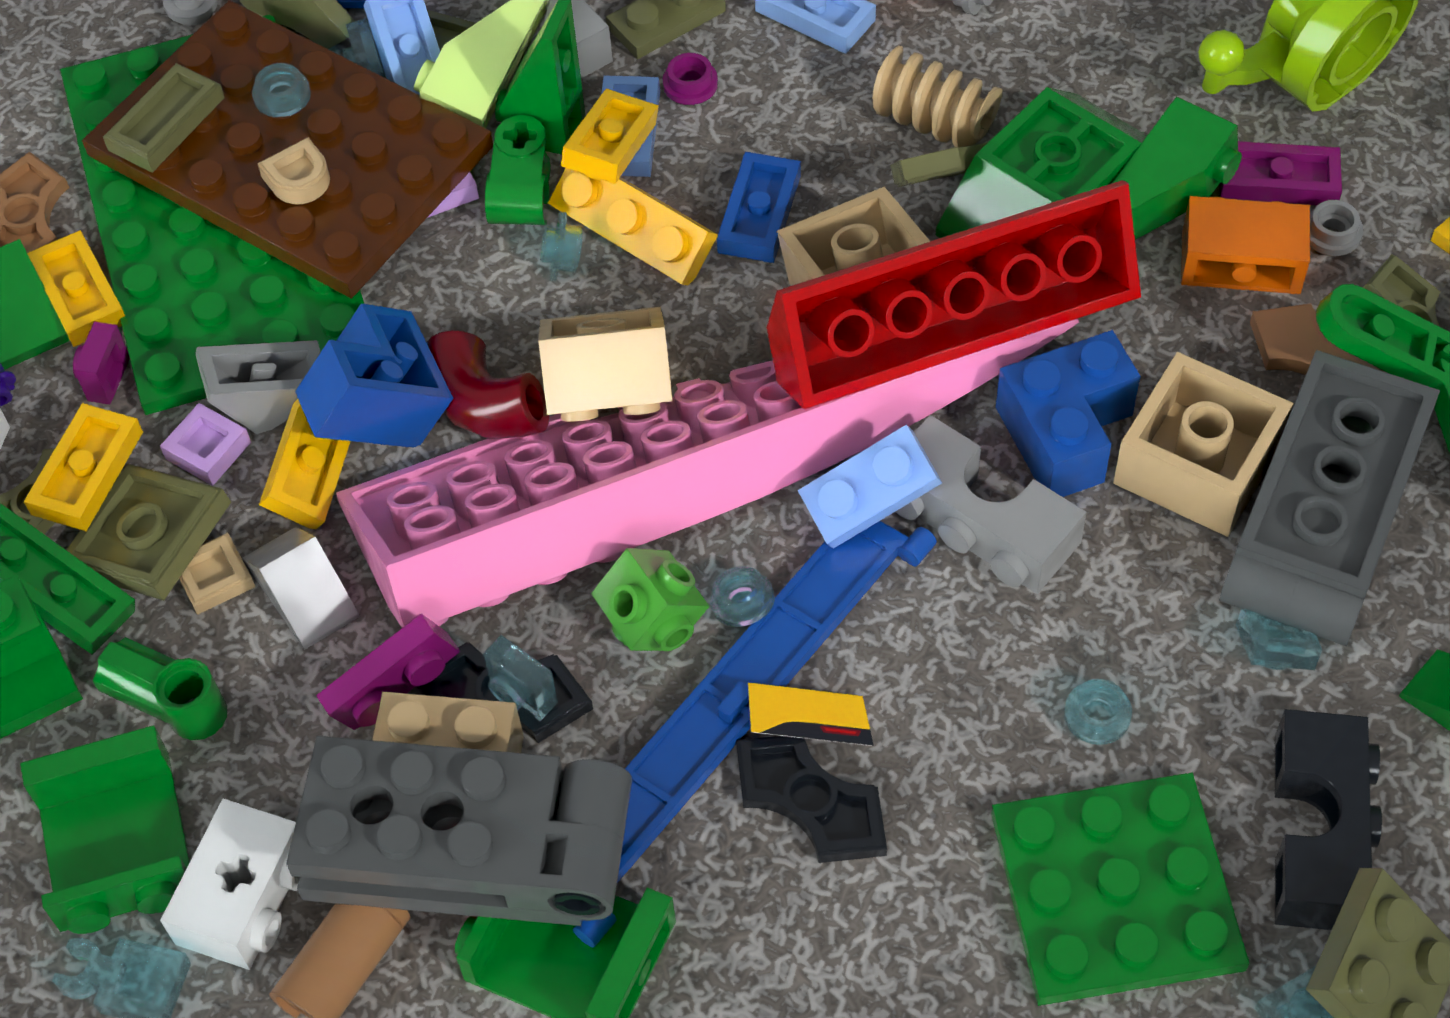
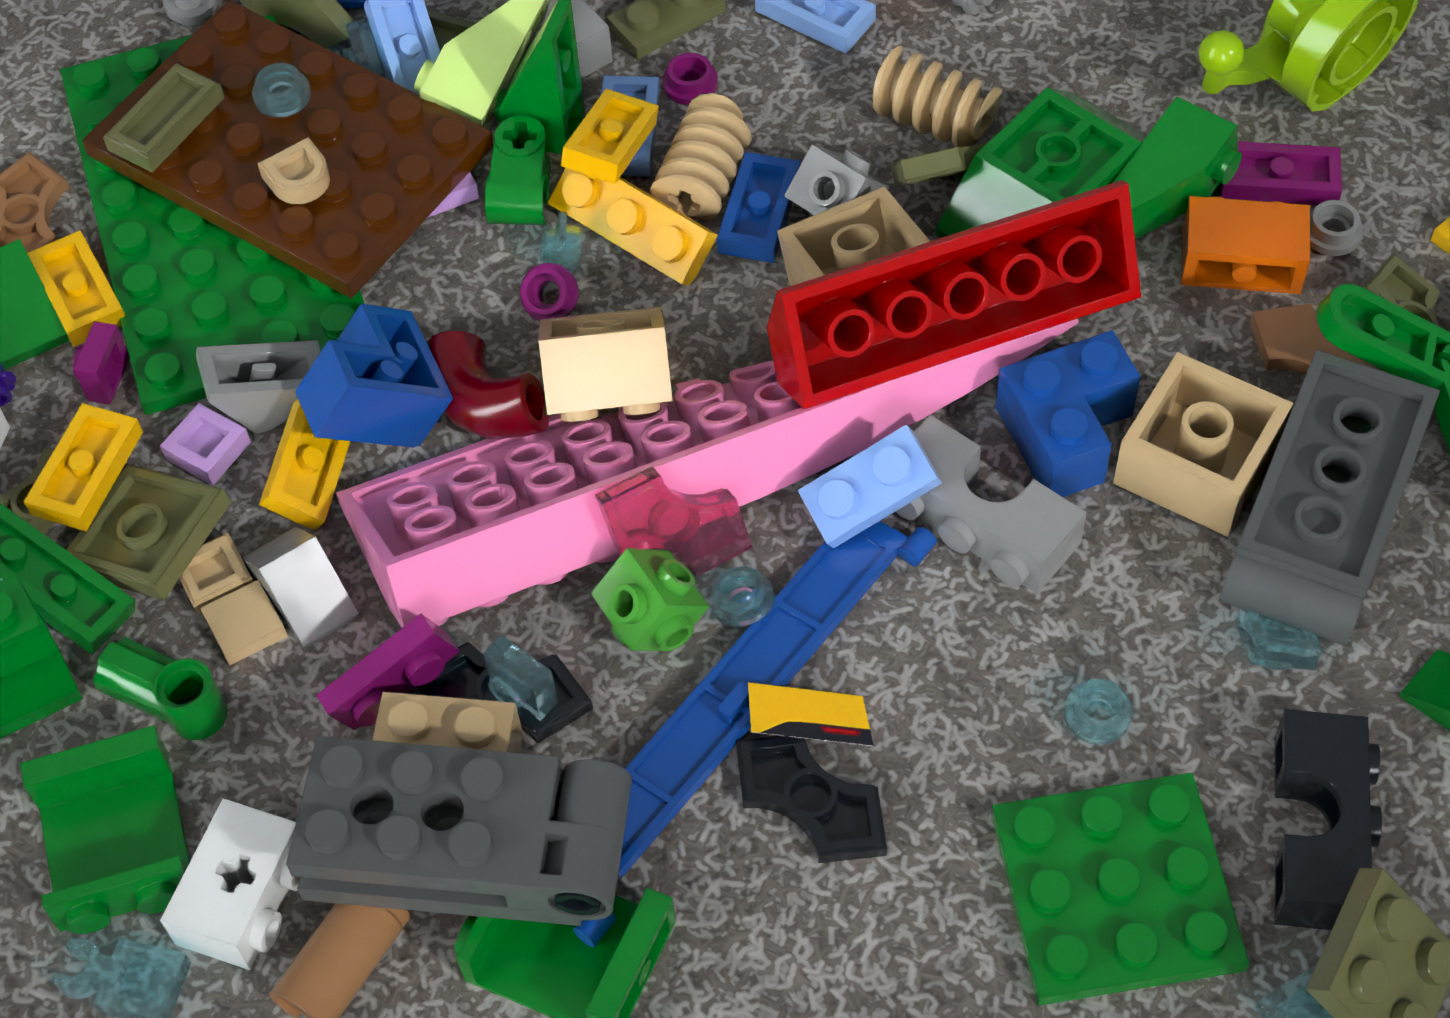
none -> tan tile [200,580,288,666]
none -> magenta plate [520,263,579,321]
none -> clear pink tile [595,466,753,576]
none -> tan piece [649,93,752,220]
none -> light grey brick [784,145,890,217]

